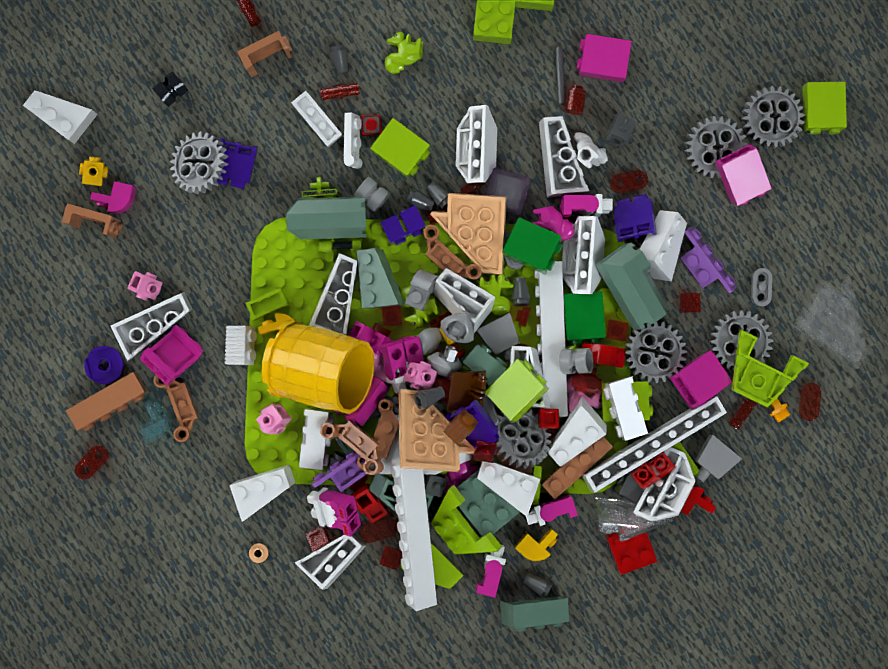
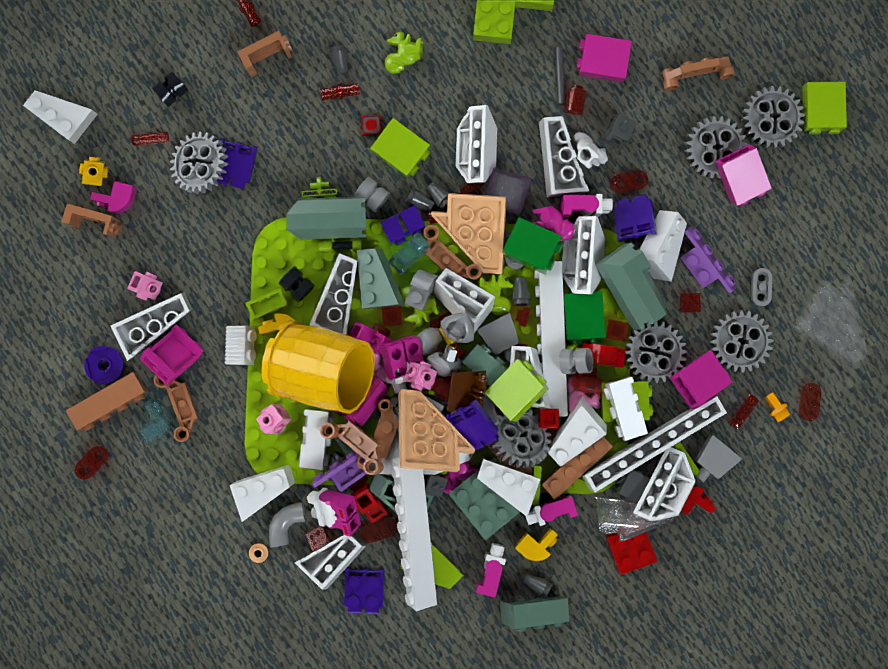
white plate [291,91,343,147] -> none
white plate [344,112,363,169] -> none
clear red plate [379,545,402,570] -> none
dark grey cone [414,386,445,409] -> none
lime wing [431,485,502,554] -> none
dark orange brick [443,409,478,445] -> none
clear red plate [473,441,497,463] -> none
red slope [631,452,676,490] -> none
lime wing [732,330,809,407] -> none
none -> clear red axle [131,132,170,146]
none -> light grey cylinder [269,502,306,547]
none -> black wheel [278,266,315,303]
none -> dark purple plate [344,567,384,614]
none -> clear light blue brick [388,232,431,276]
none -> nougat plate [662,57,735,91]

